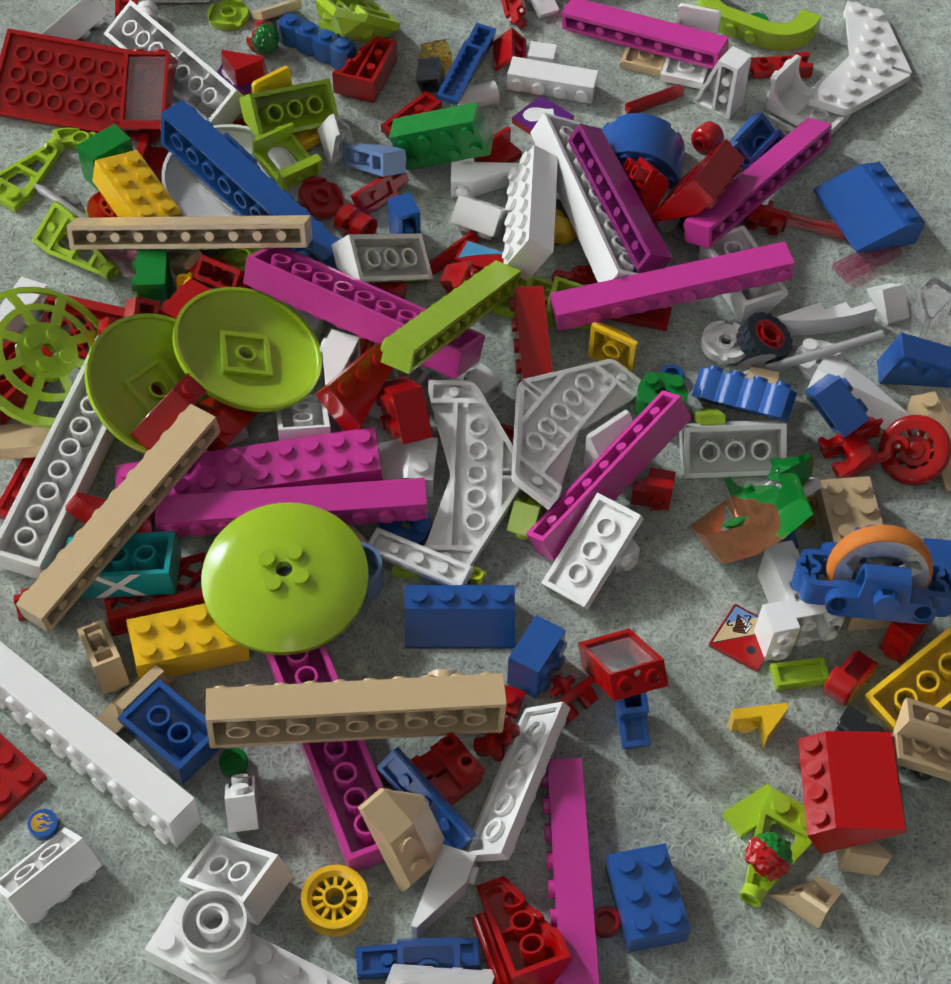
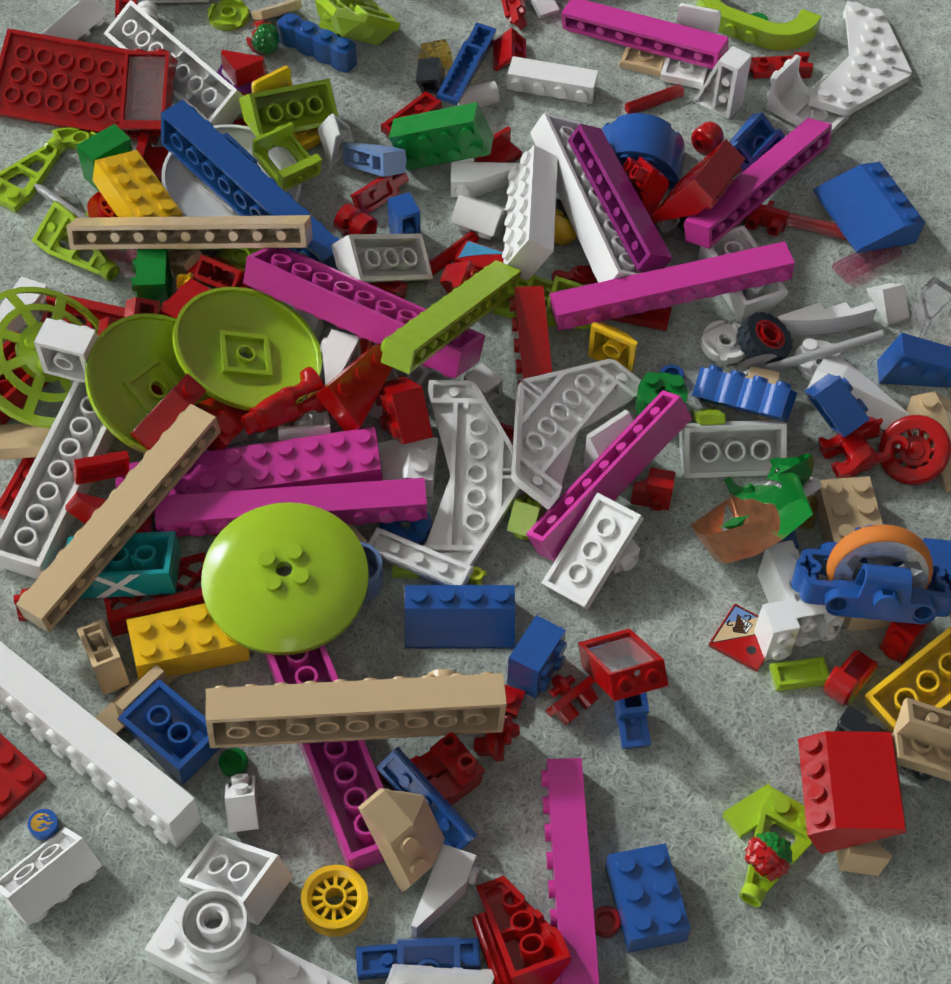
red tile [297,176,344,219] -> none
red wedge [332,36,397,103] -> none
white plate [465,702,570,862] -> none
dark purple tile [512,95,574,135] -> none
white brick [528,41,560,64] -> none
yellow slope [728,703,789,748] -> none
tan slope [769,875,842,928] -> none
none -> white brick [34,318,97,383]
none -> red plate [73,450,130,485]
none -> red piece [241,367,327,435]

